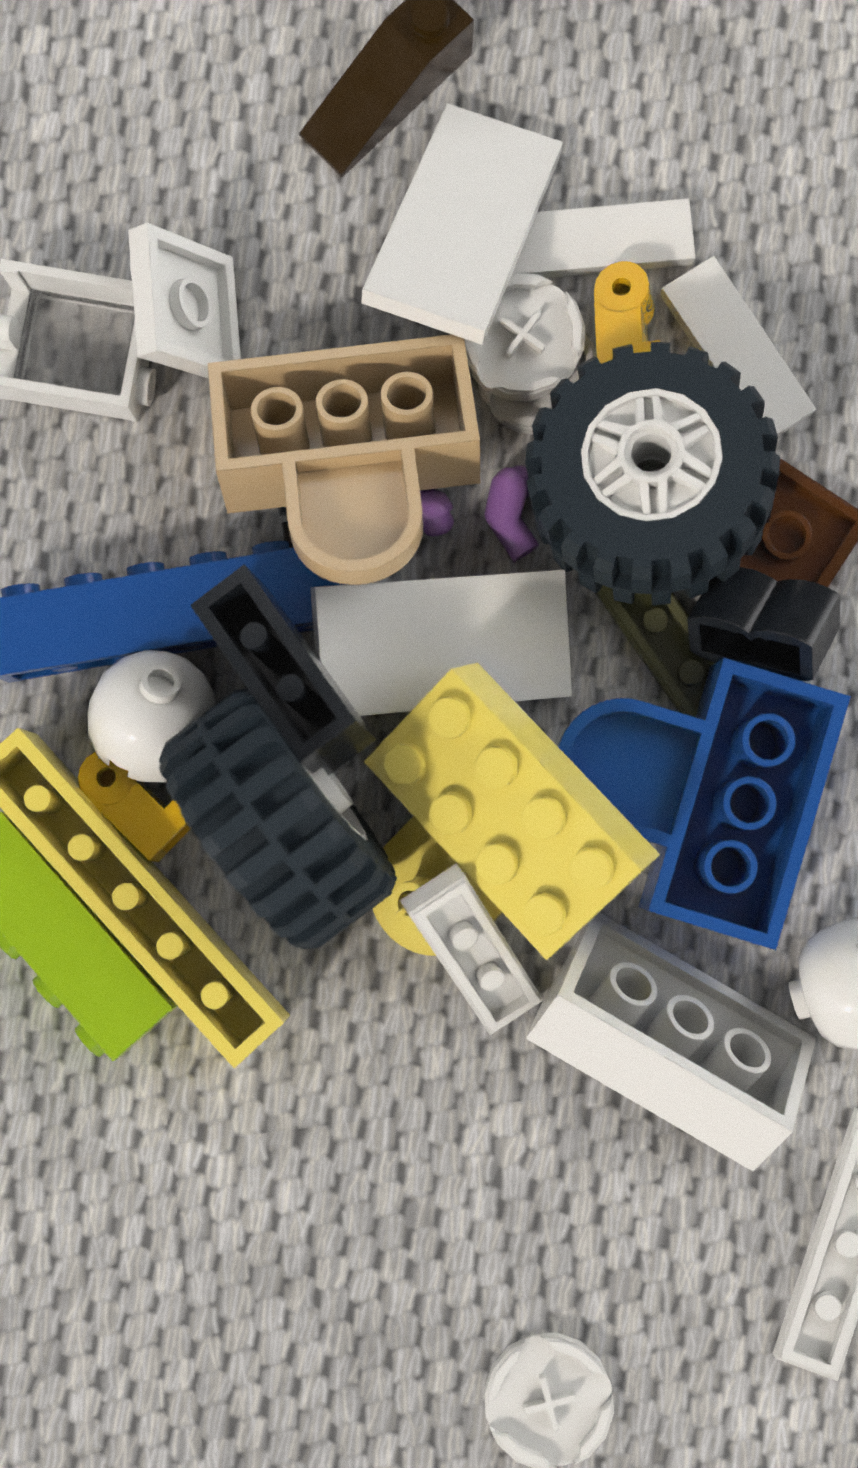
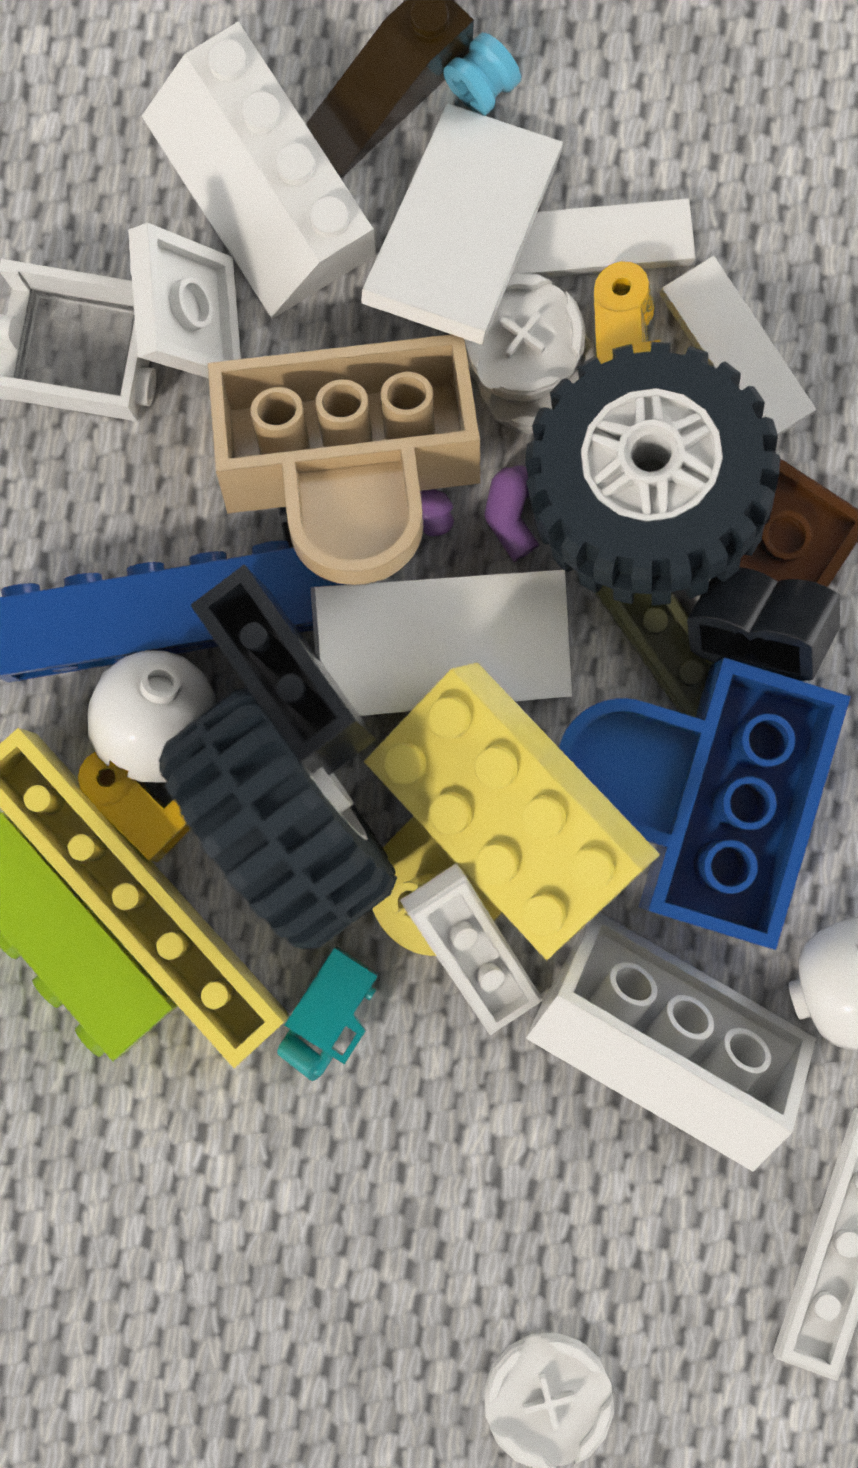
none -> white slope [142,22,376,319]
none -> teal piece [277,946,379,1081]
none -> medium azure wheel [443,32,521,116]

